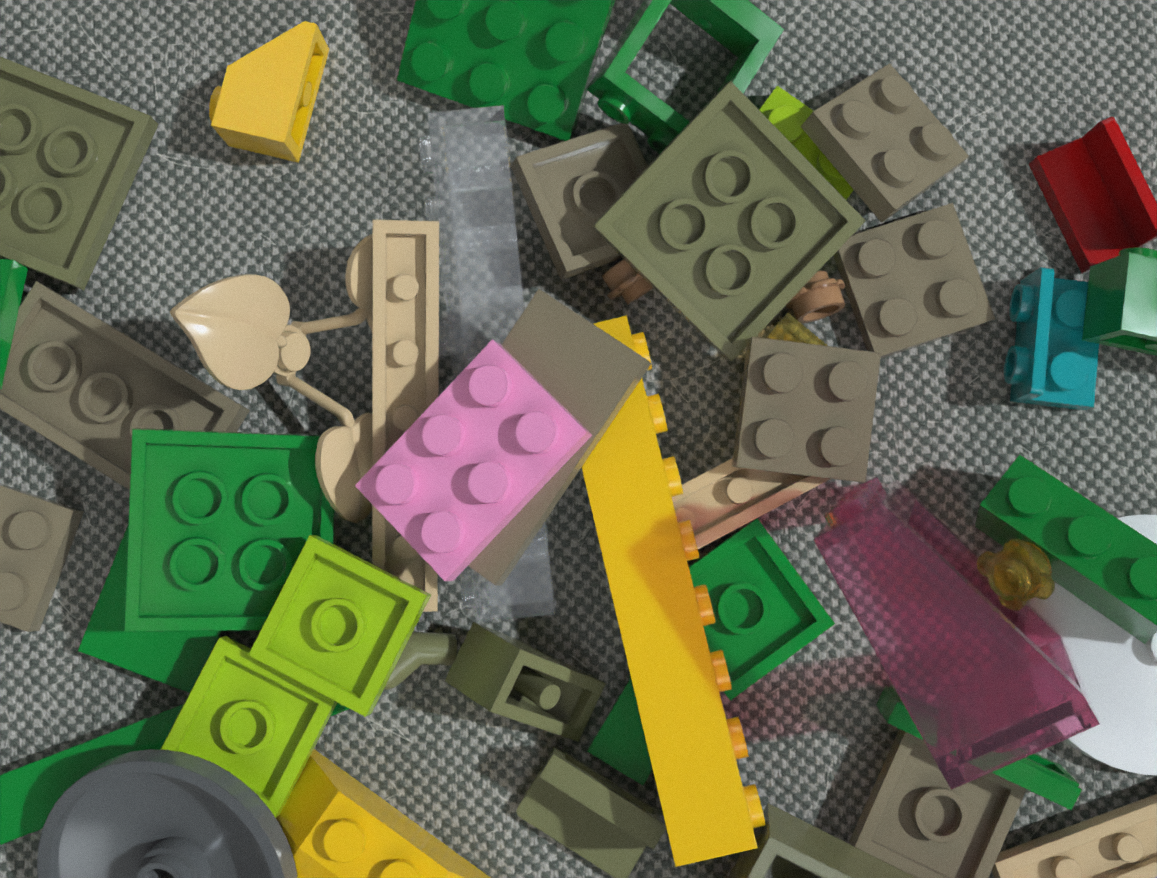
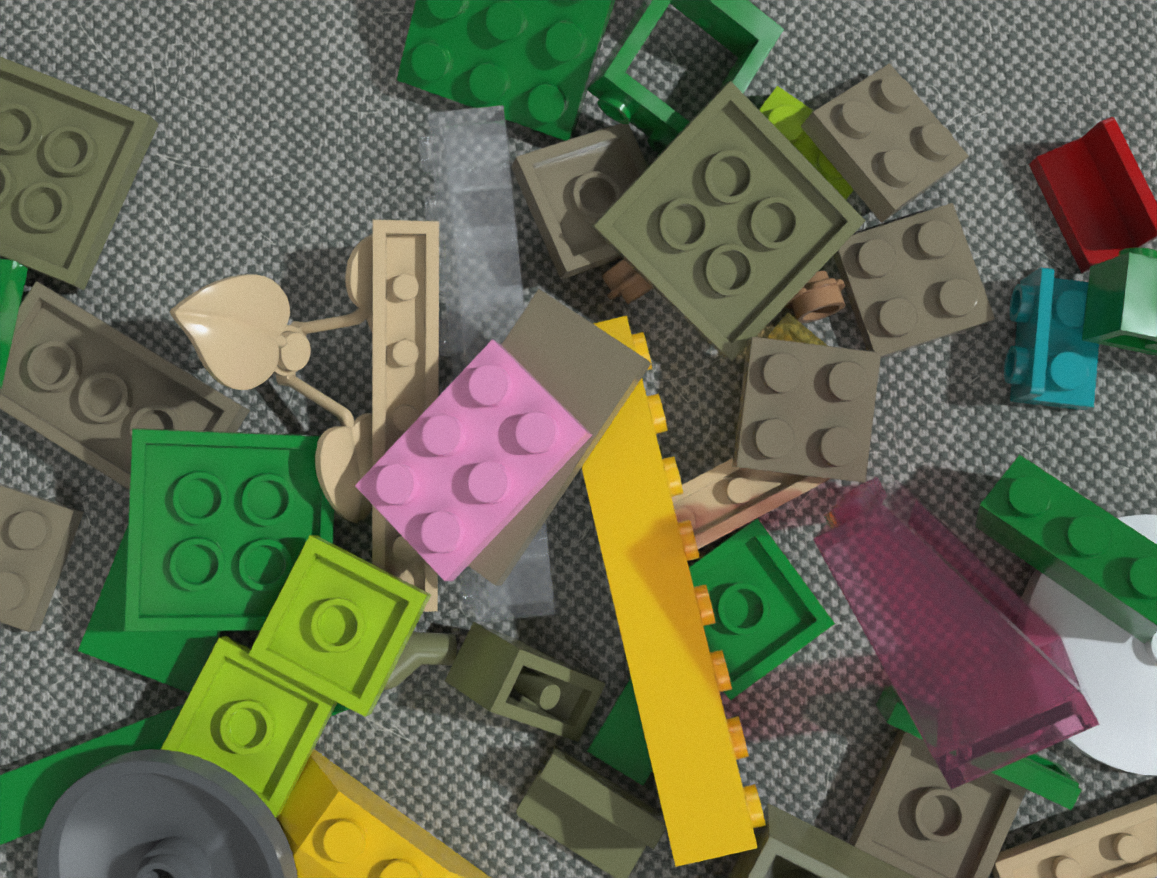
yellow slope [209,21,329,163] -> none
clear yellow plate [977,539,1055,611] -> none

